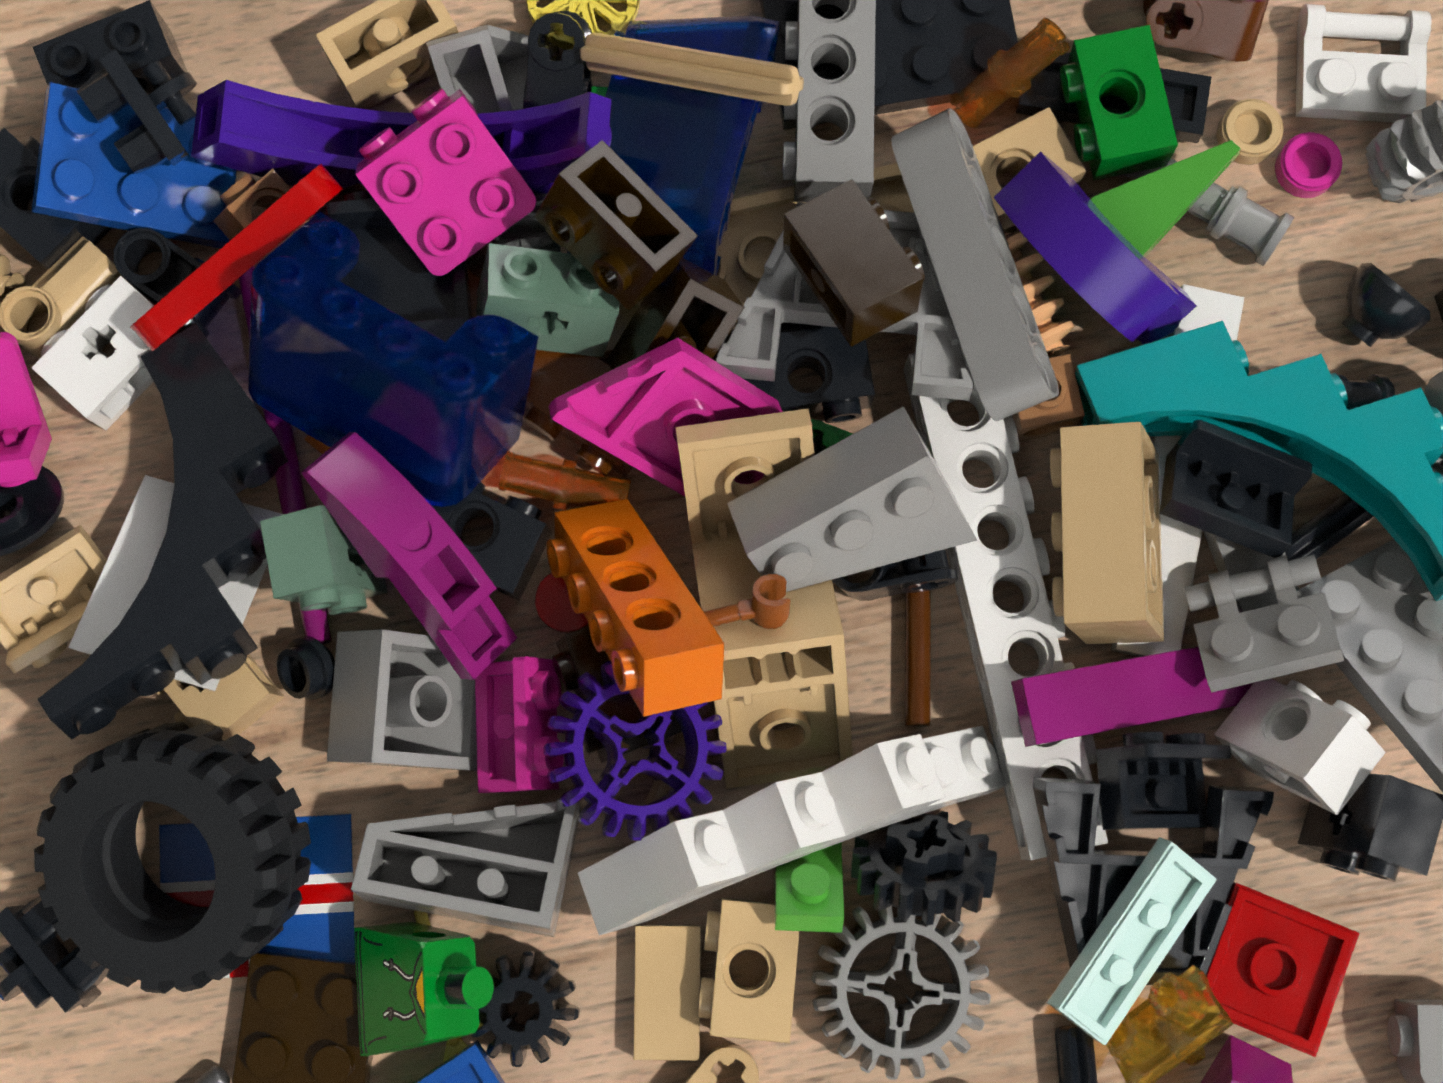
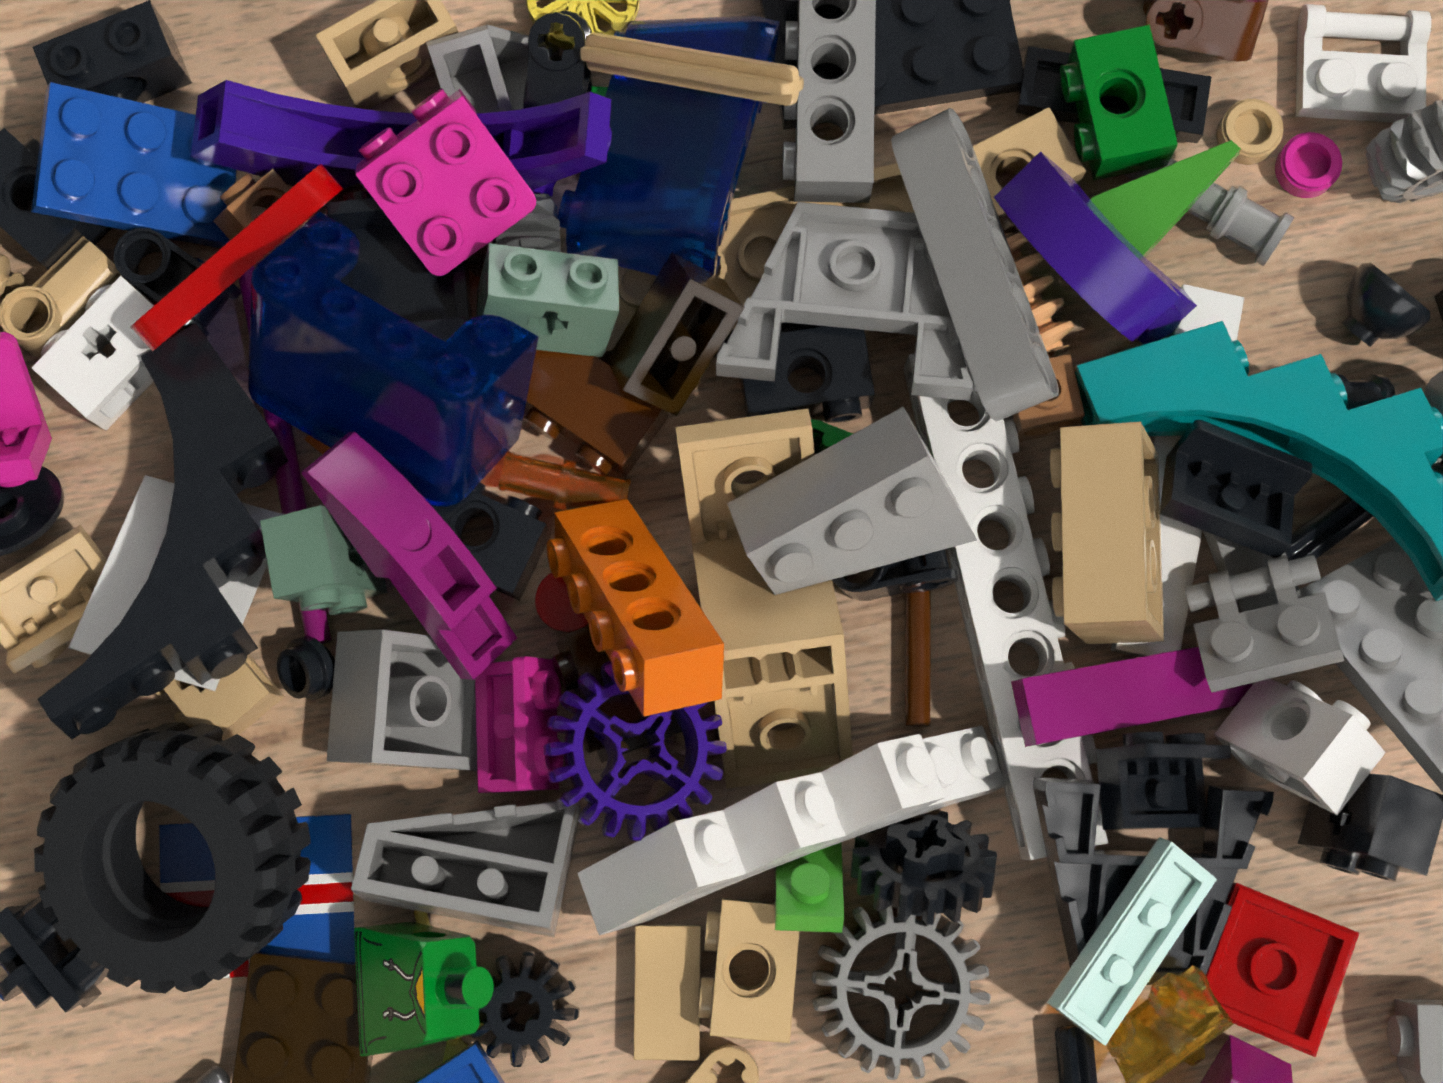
black hips [77,49,197,174] -> none
dark brown brick [534,140,698,311] -> none
dark pink wing [549,338,783,497] -> none
dark orange hand [704,574,791,629] -> none
dark brown brick [783,179,925,347] -> none
clear orange pin [951,18,1070,128] -> none

